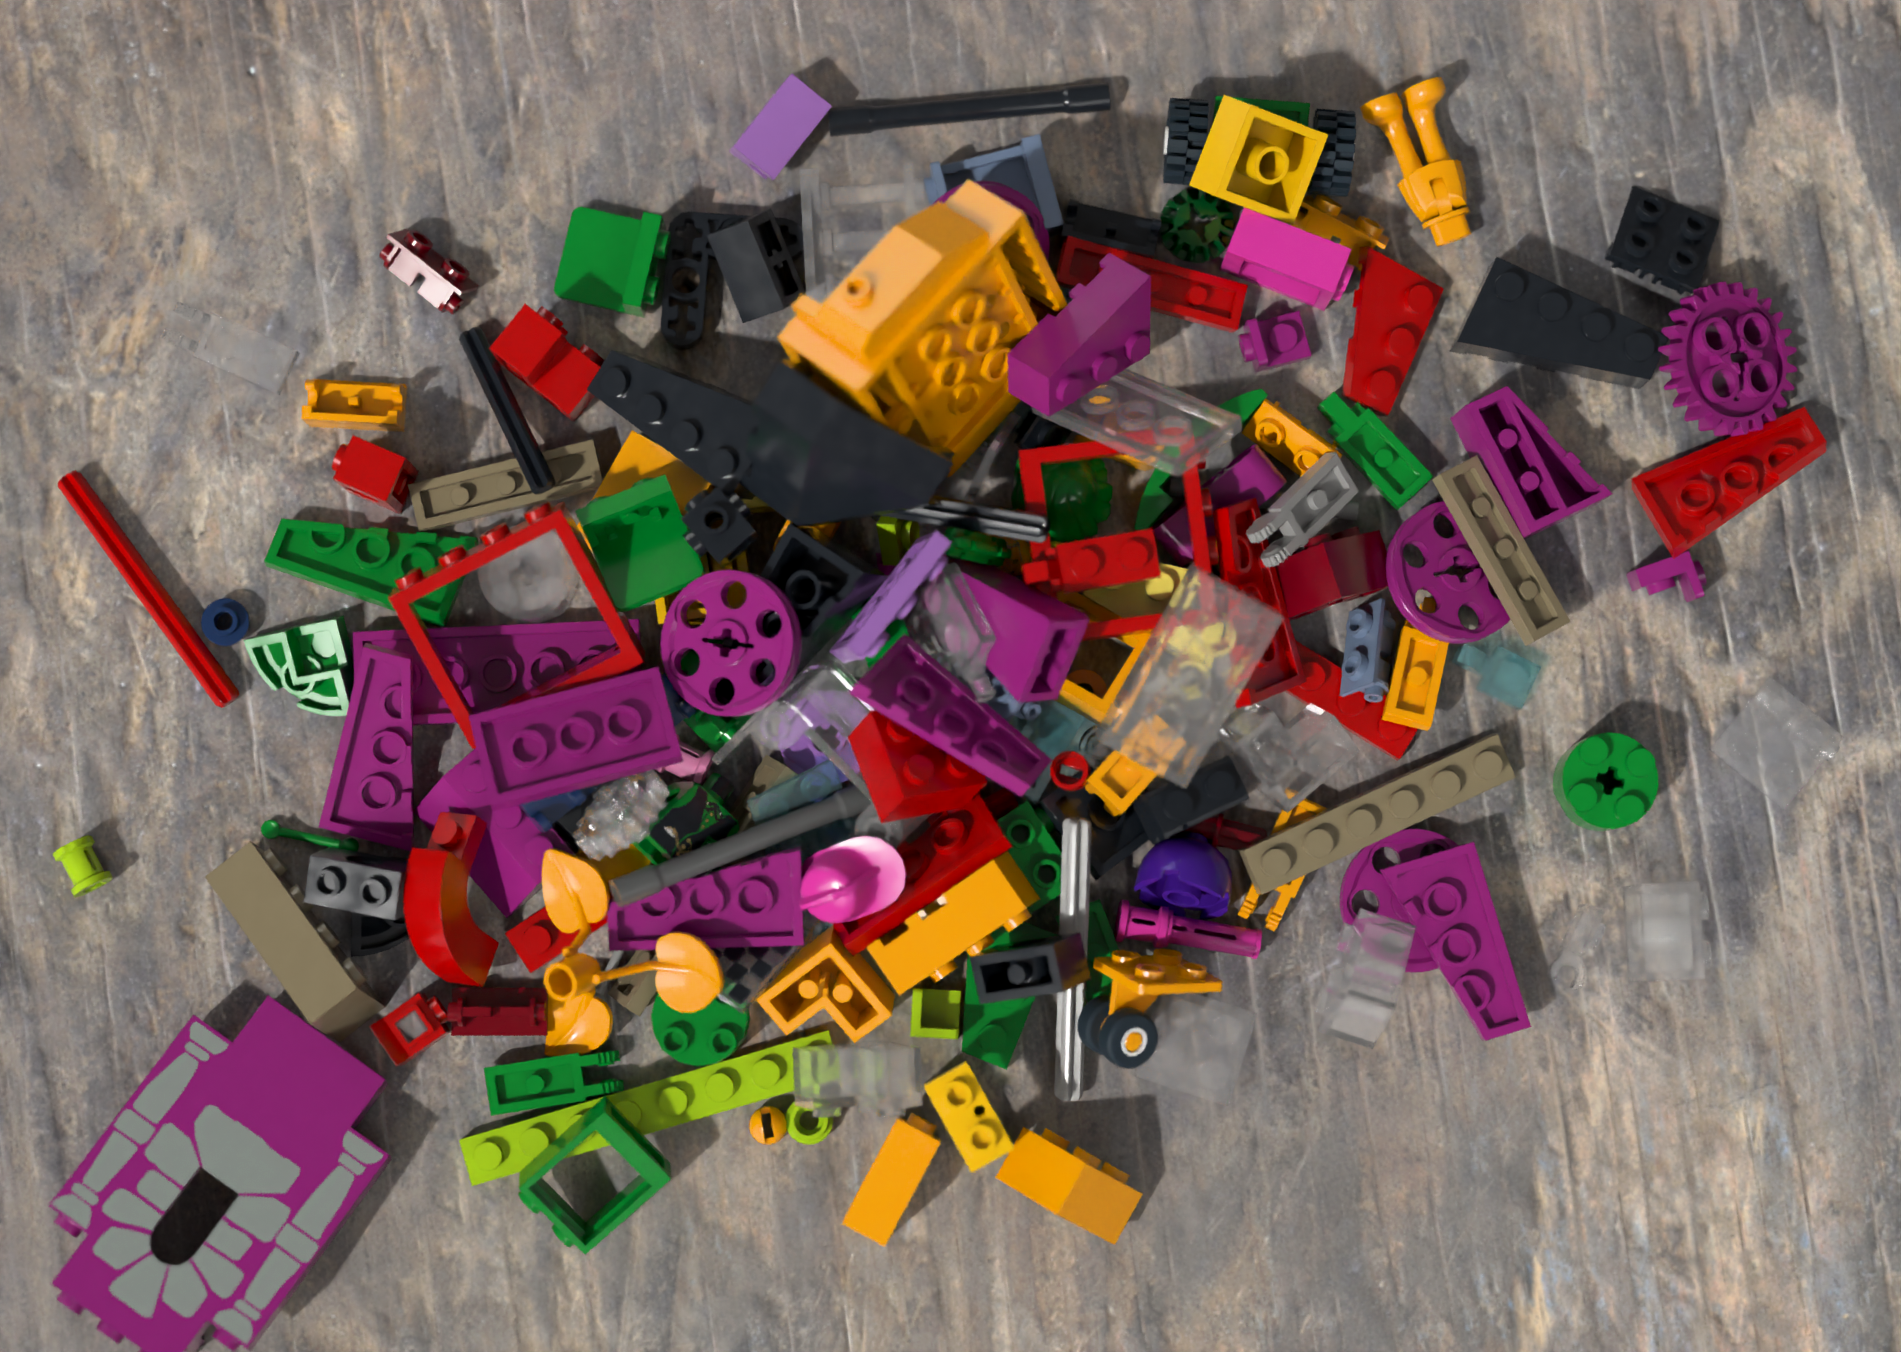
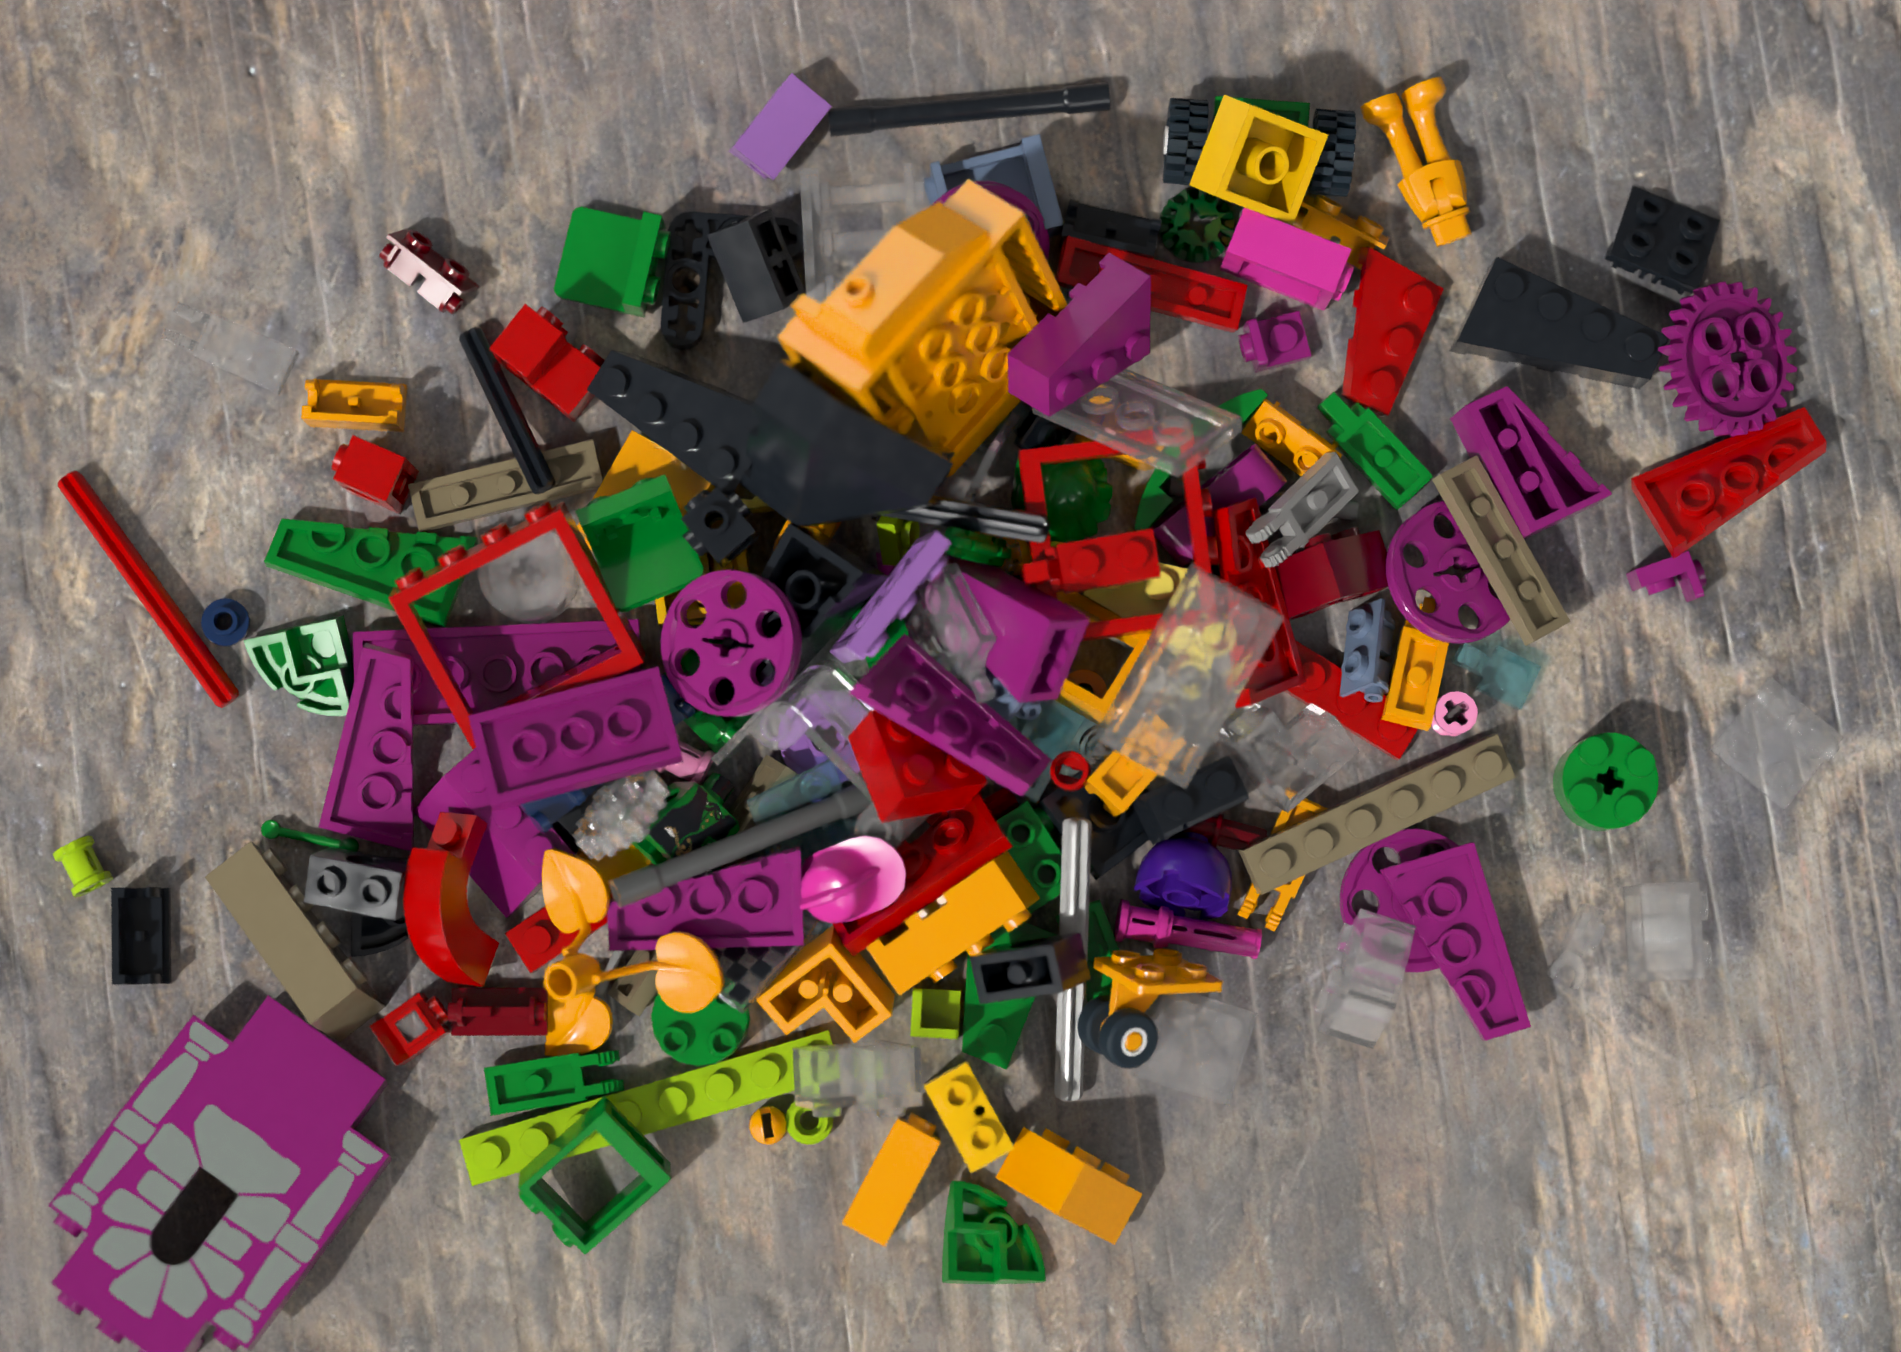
none -> black hinge [111,887,171,985]
none -> green brick [942,1180,1046,1284]
none -> bright pink bush [1431,691,1478,737]

